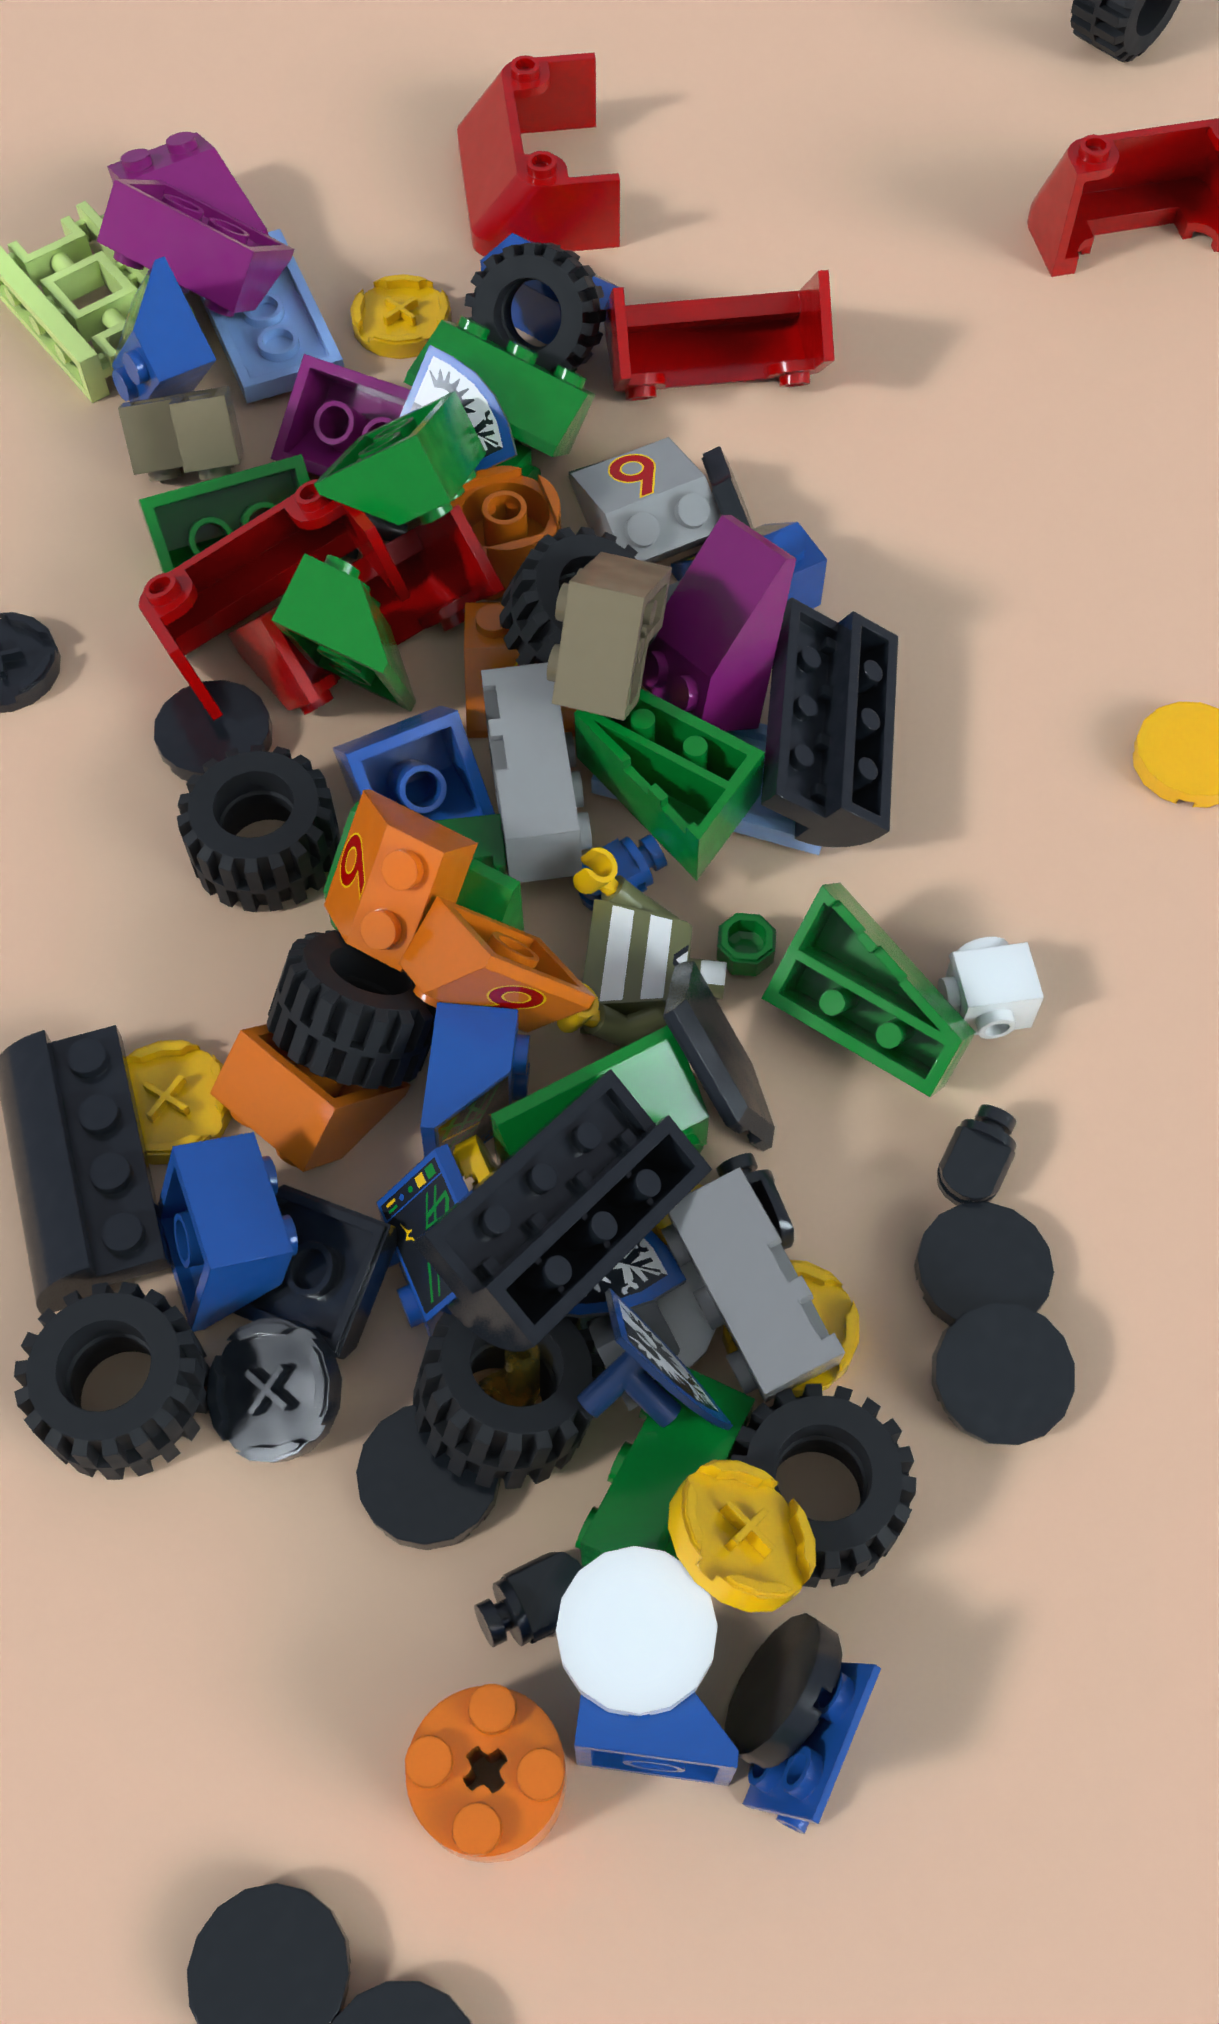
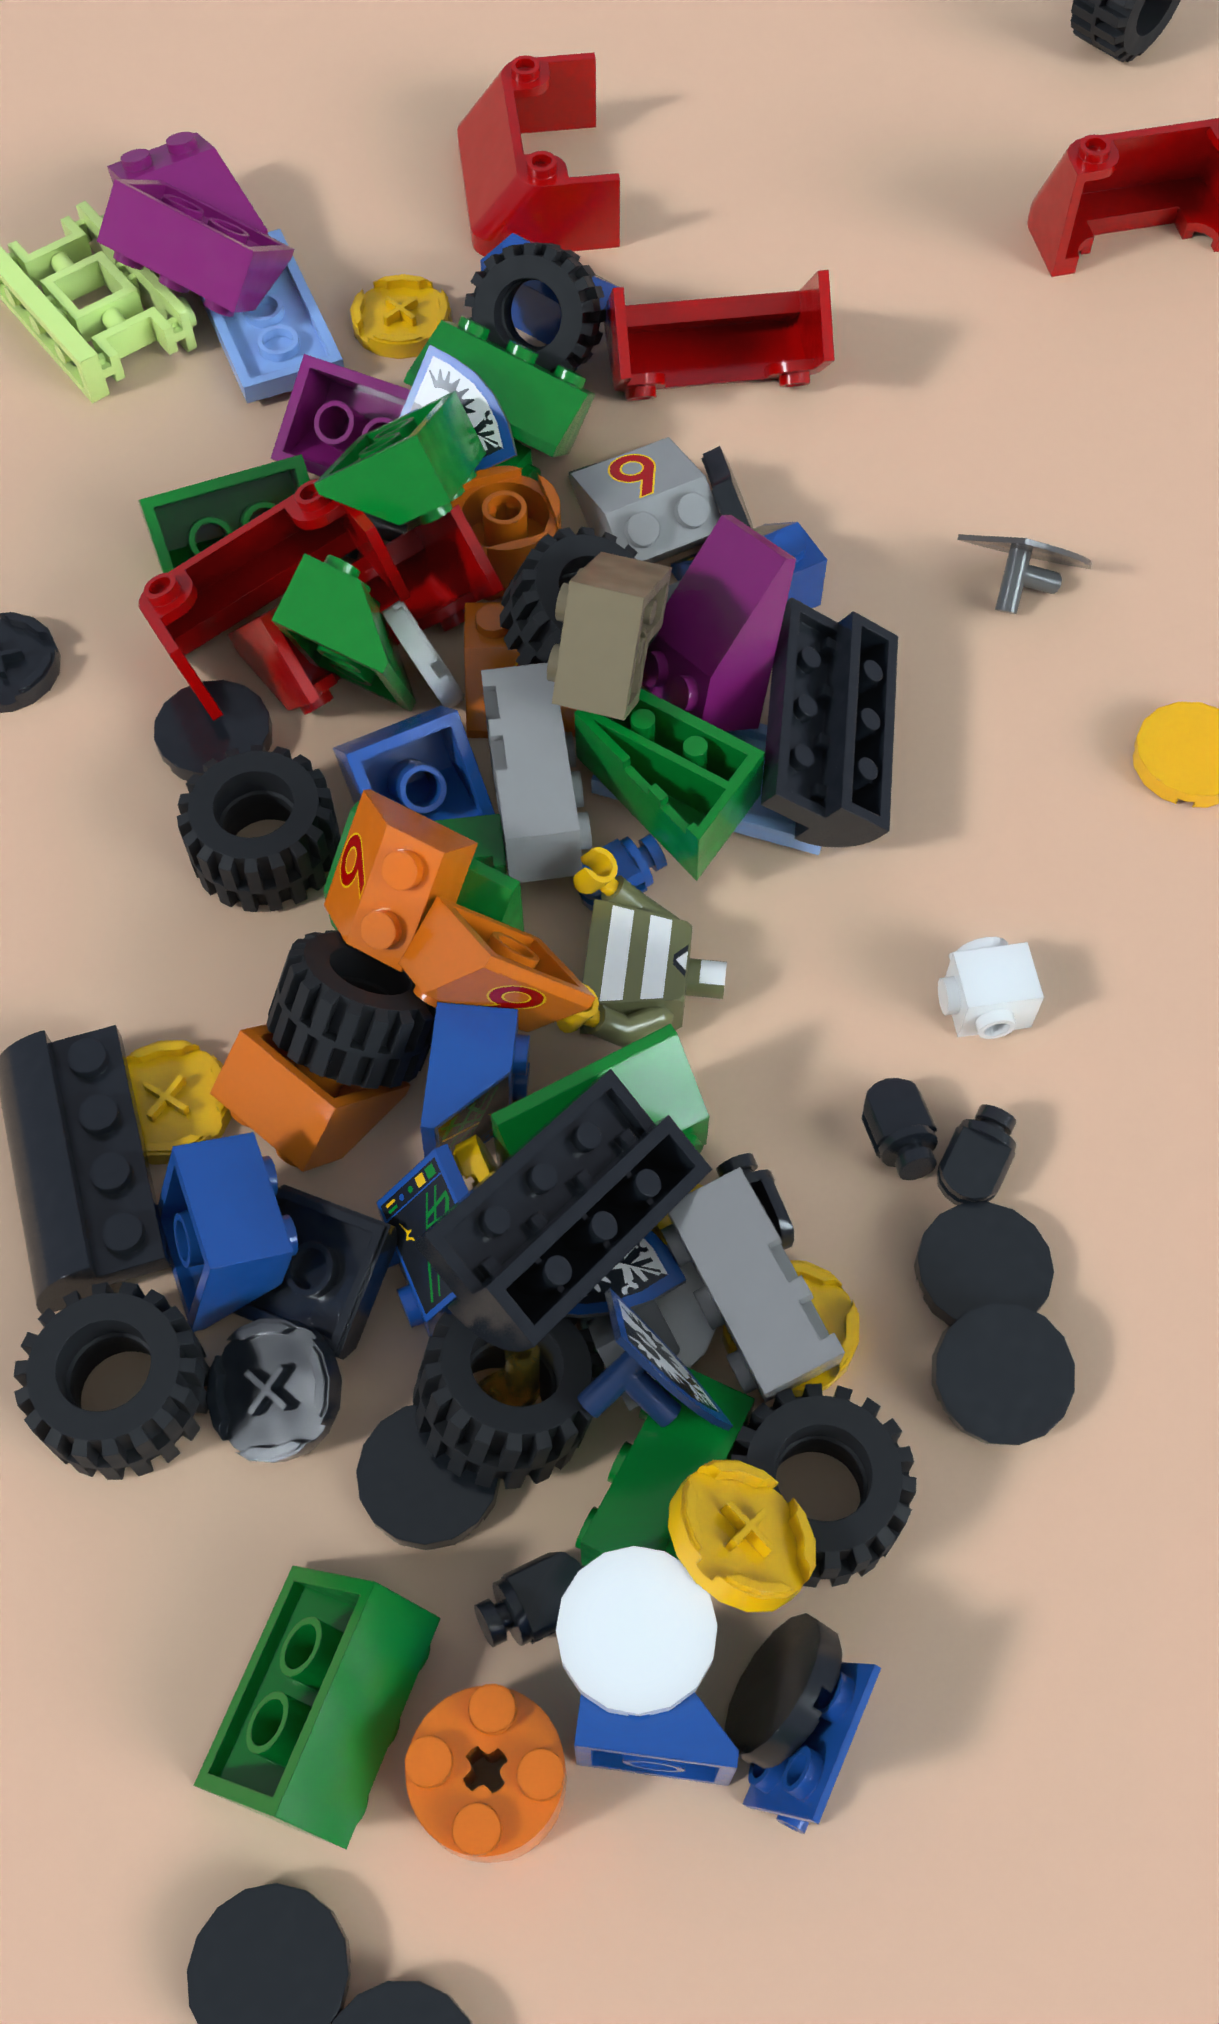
blue slope [112,256,217,402] -> none
dark tan brick [118,386,243,481] -> none
black tile [663,961,775,1151] -> none
green tile [716,913,776,976] -> none
green wedge [762,883,976,1097] -> none
none -> green slope [193,1566,441,1849]
none -> white tile [382,600,465,708]
none -> black arm [861,1078,938,1180]
none -> dark grey shield [957,534,1092,614]

